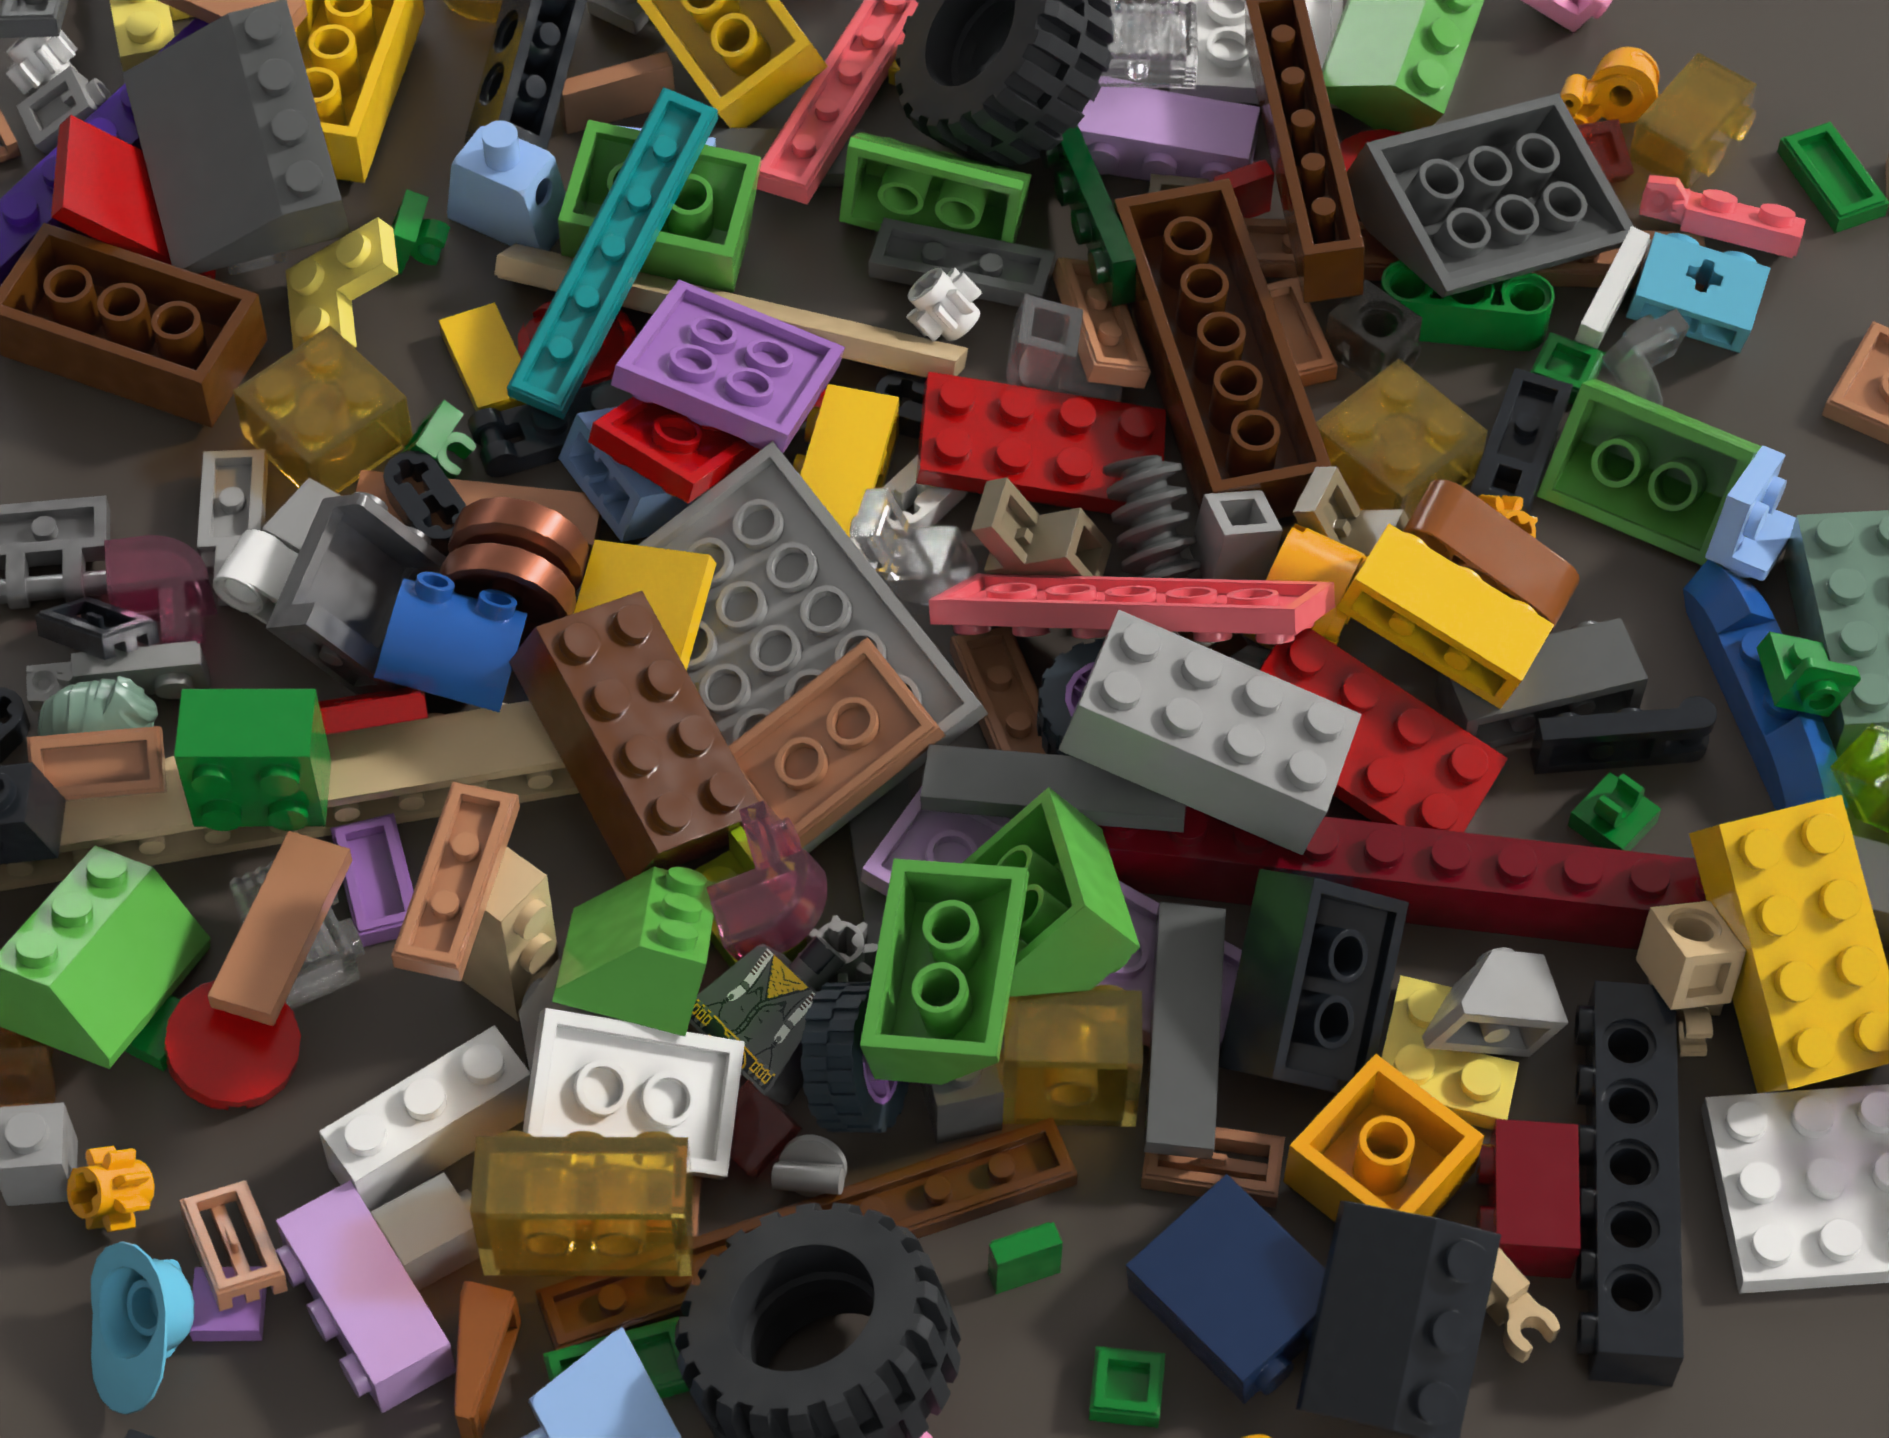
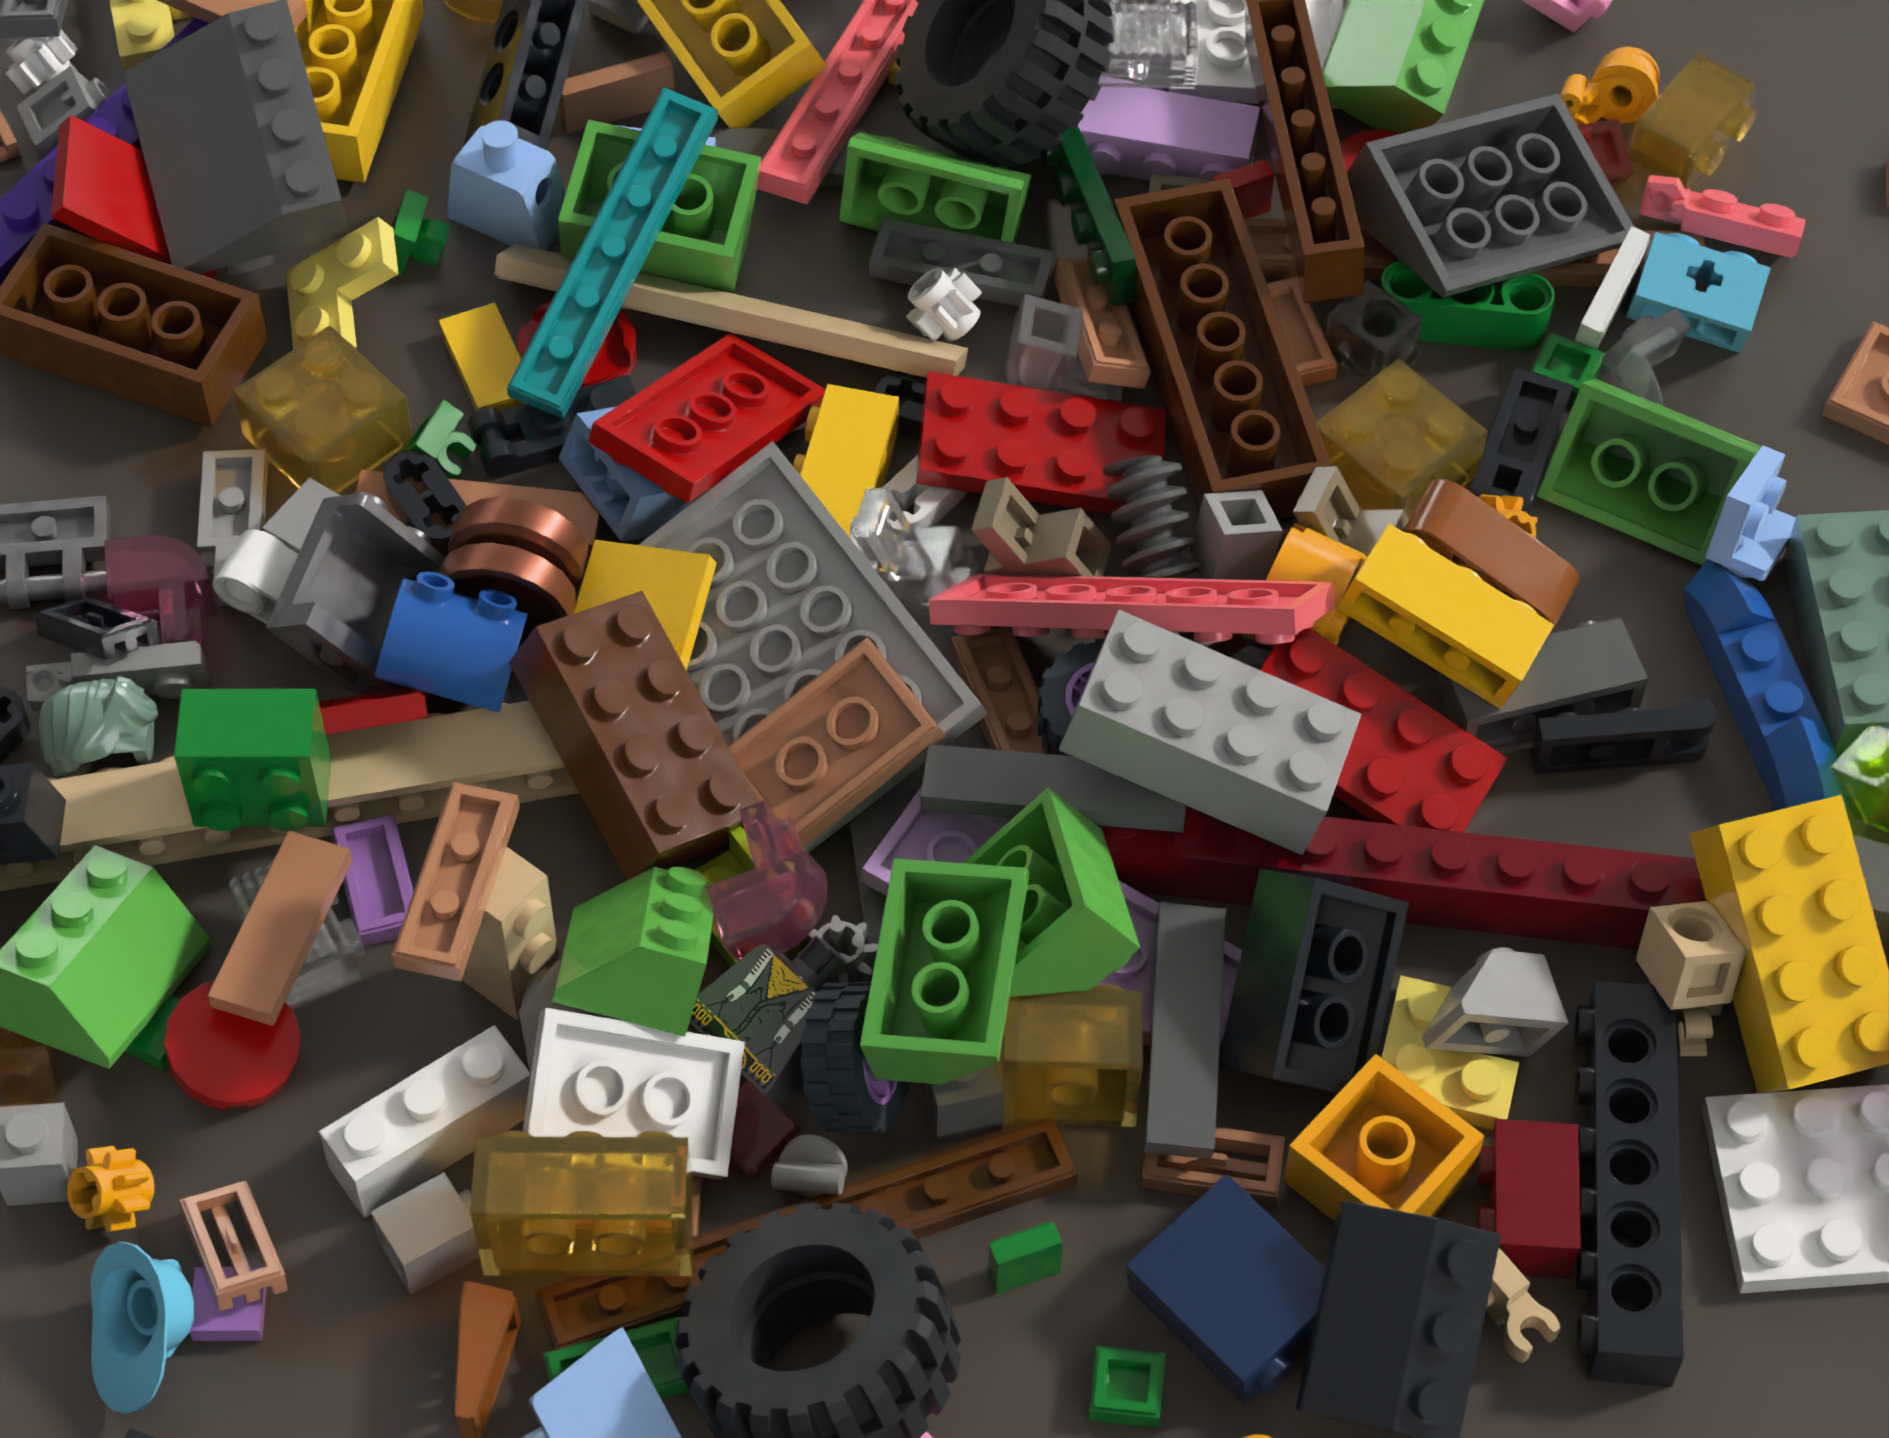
nougat tile [27,726,167,801] -> none
lavender brick [275,1180,456,1413] -> none
medium lavender plate [611,280,845,453] -> none
green tile [1567,772,1661,851] -> none
green bracket [1756,631,1861,717] -> none
green tile [1777,121,1889,233] -> none

